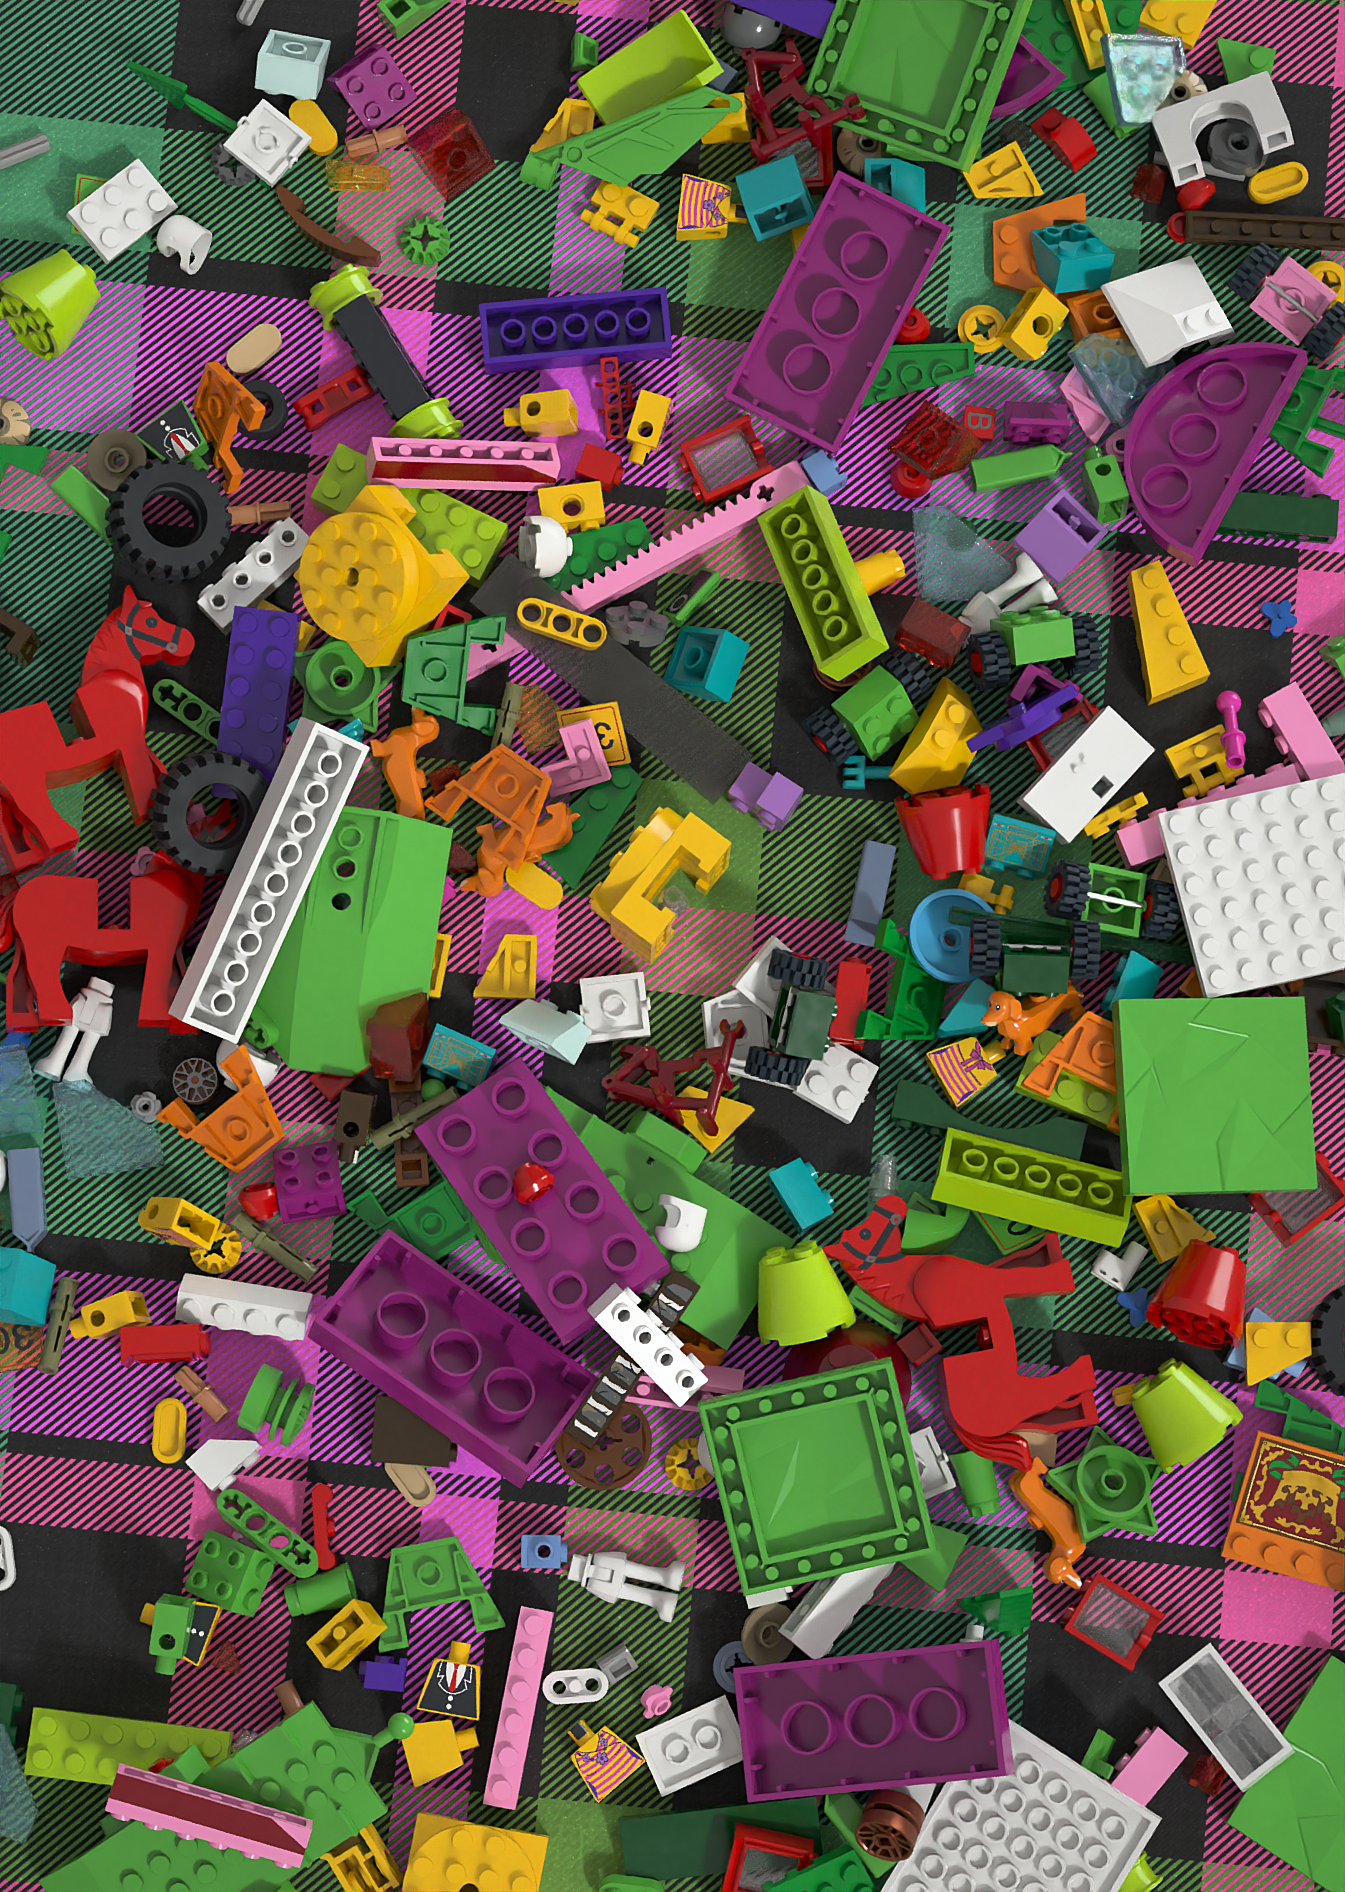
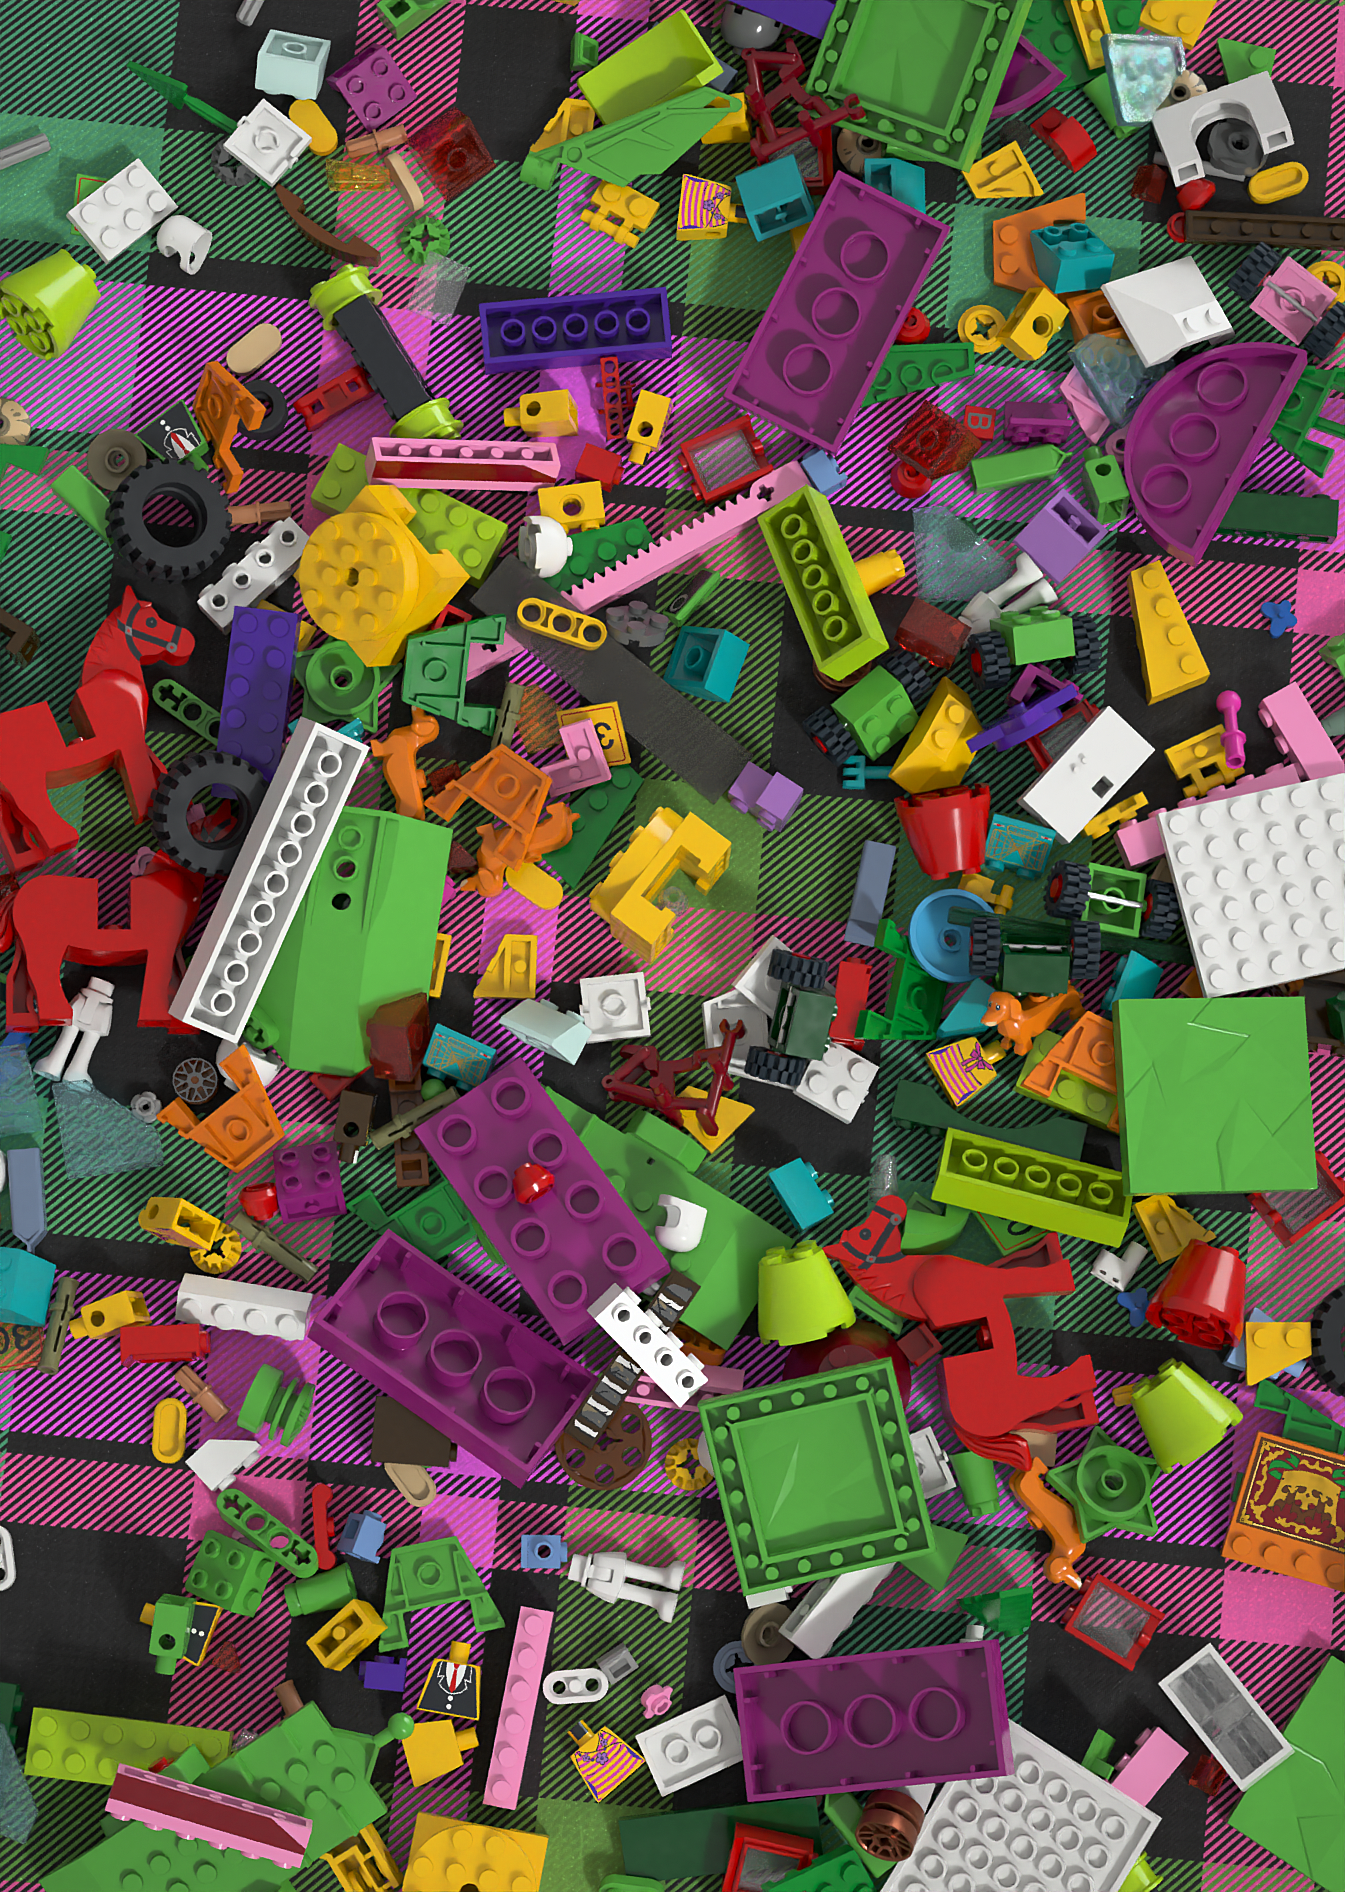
none -> medium blue brick [336,1510,387,1564]
none -> tan tile [384,152,424,212]
none -> clear plate [406,251,471,327]

